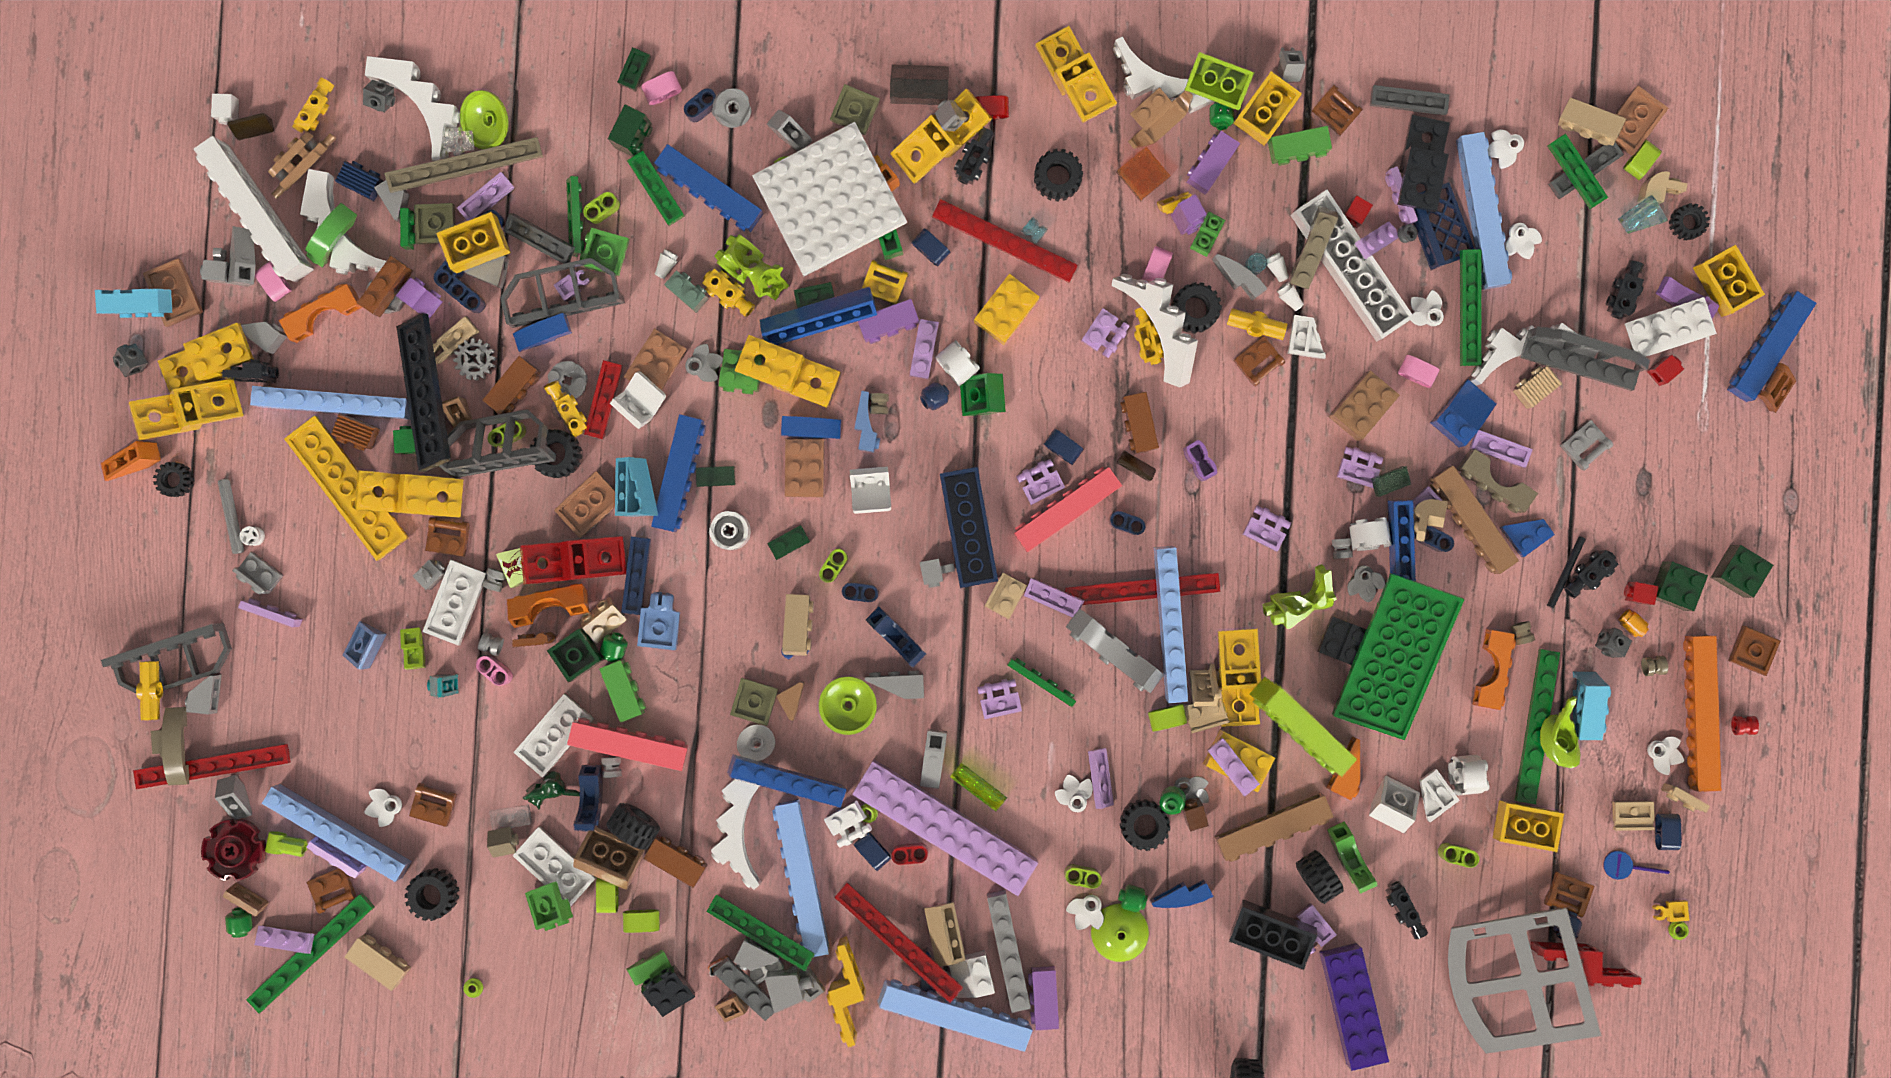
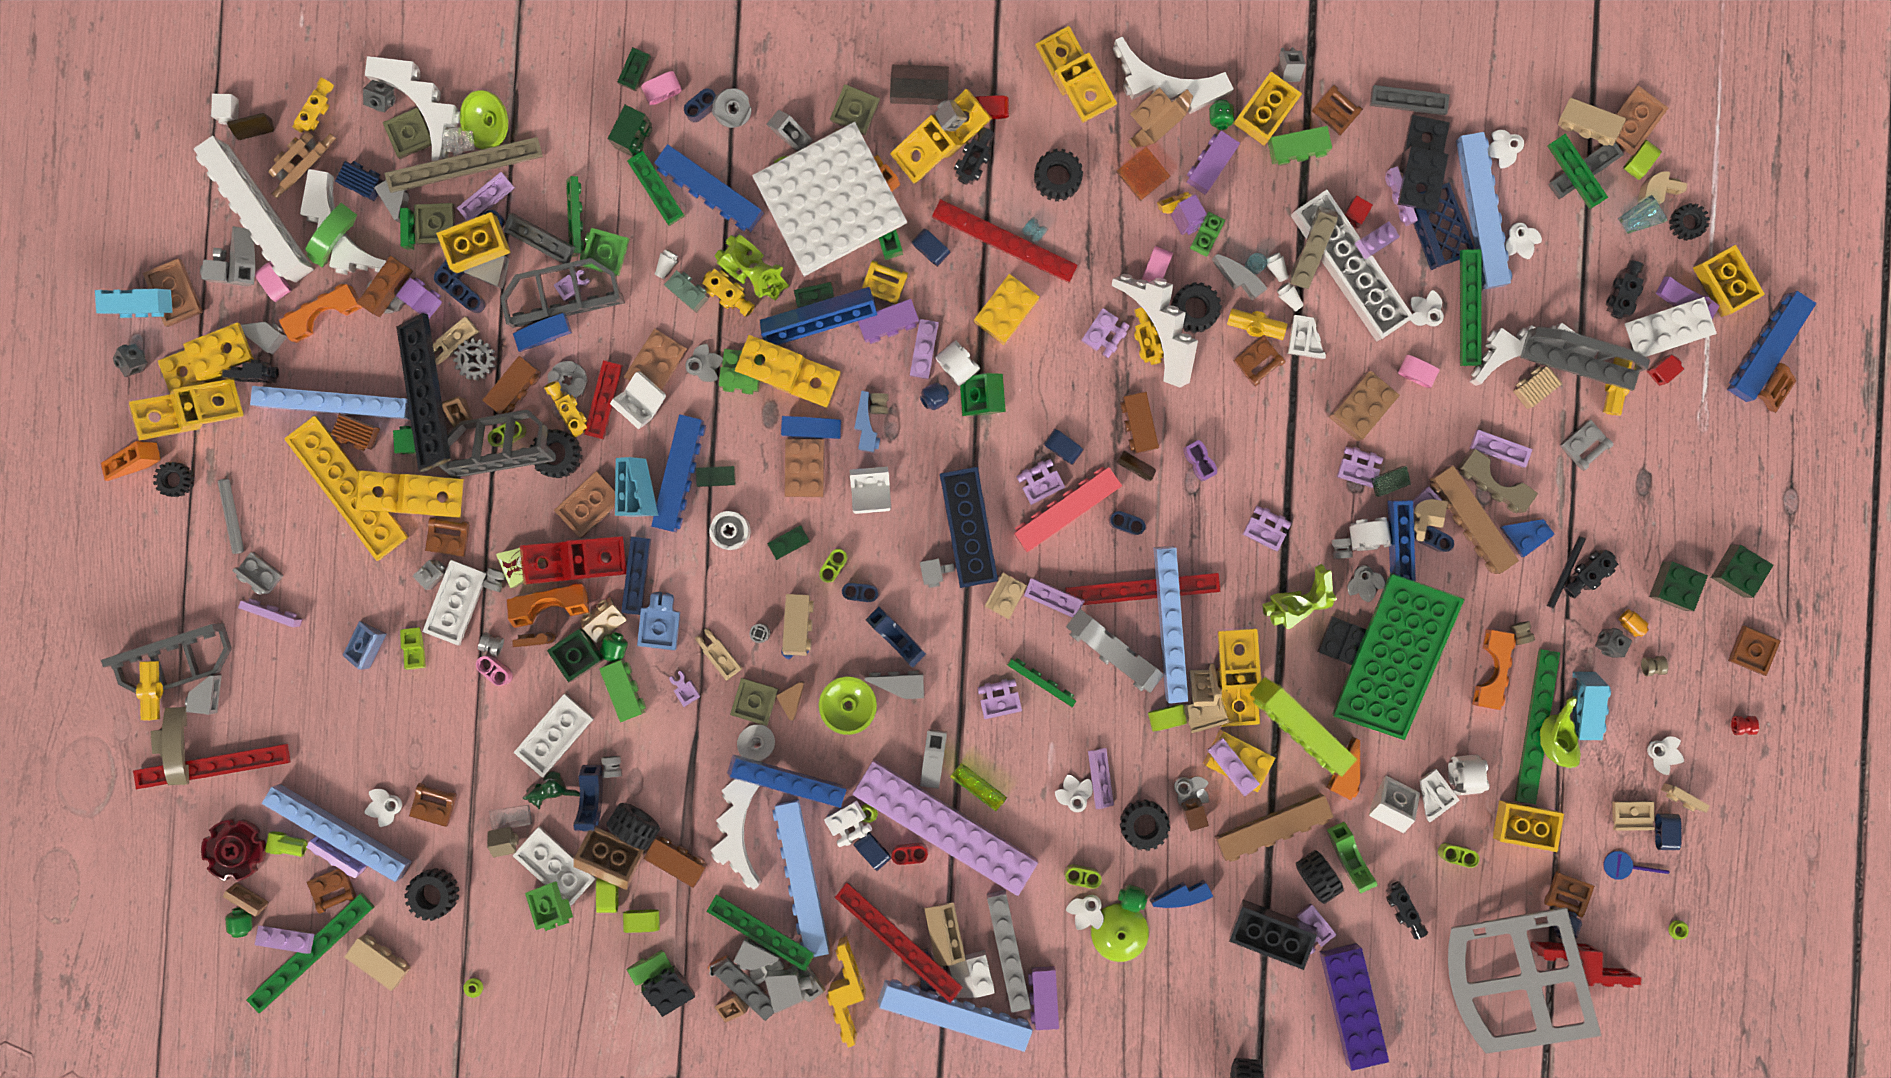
light grey slope [215,775,252,820] -> none
white wheel [240,526,265,546] -> none
teal slope [427,674,459,698] -> none
coral brick [567,718,688,771] -> none
lime beam [583,192,620,224] -> none
green head [1159,786,1186,815] -> none
lime slope [1185,52,1254,110] -> none
dark grey bush [1398,224,1417,243] -> none
blue slope [1430,379,1497,447] -> none
red brick [1624,582,1658,605] -> none
yellow plate [1652,900,1689,922] -> none
orange brick [1683,635,1722,792] -> none
none -> olive plate [382,107,432,159]
none -> lavender plate [669,671,701,707]
none -> tan hinge [695,628,742,681]
none -> light grey wheel [749,623,771,643]
none -> yellow piece [1603,357,1633,416]

